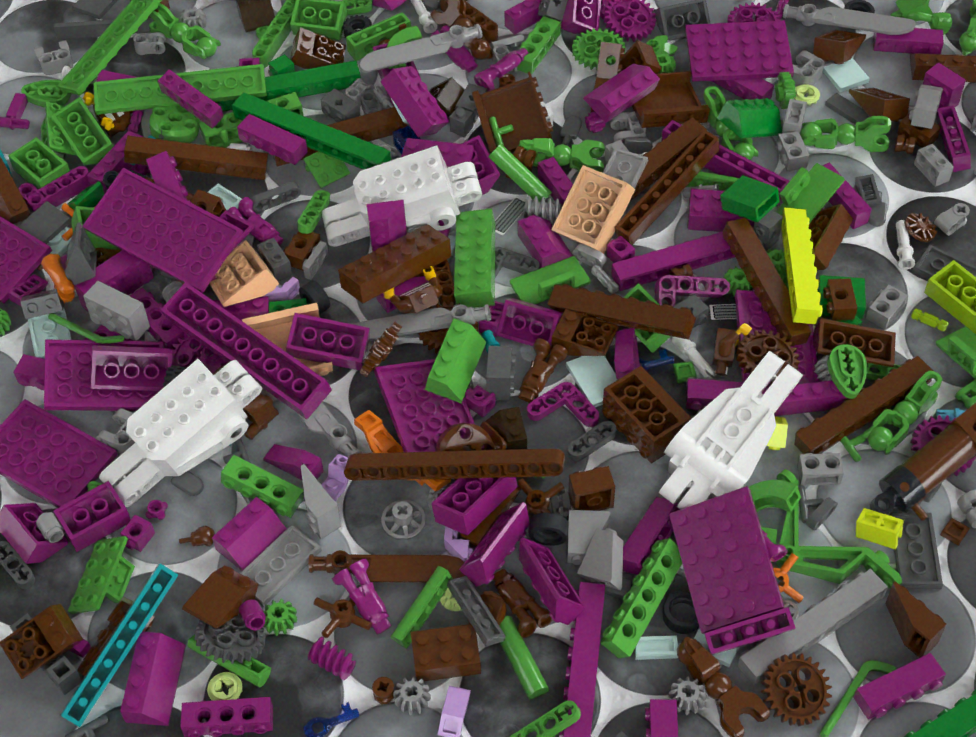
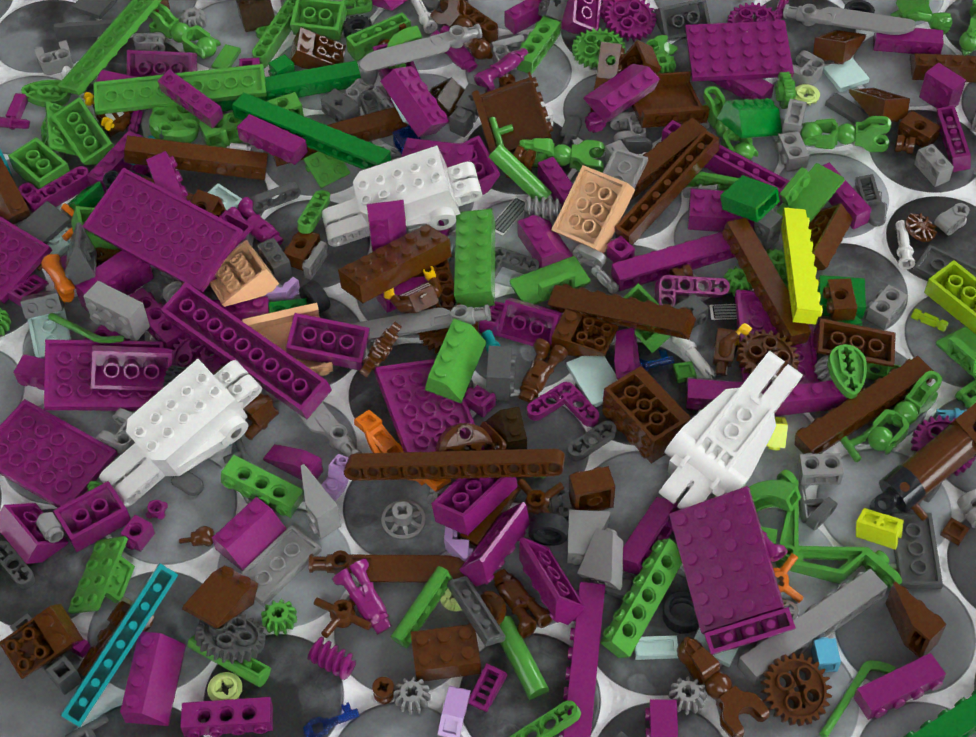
magenta brick [239,600,266,630] -> none
light grey brick [909,84,943,129] -> none
none -> magenta slope [127,50,197,77]
none -> bright green tile [211,44,241,69]
none -> magenta slope [468,663,508,713]
none -> medium azure brick [811,637,841,673]

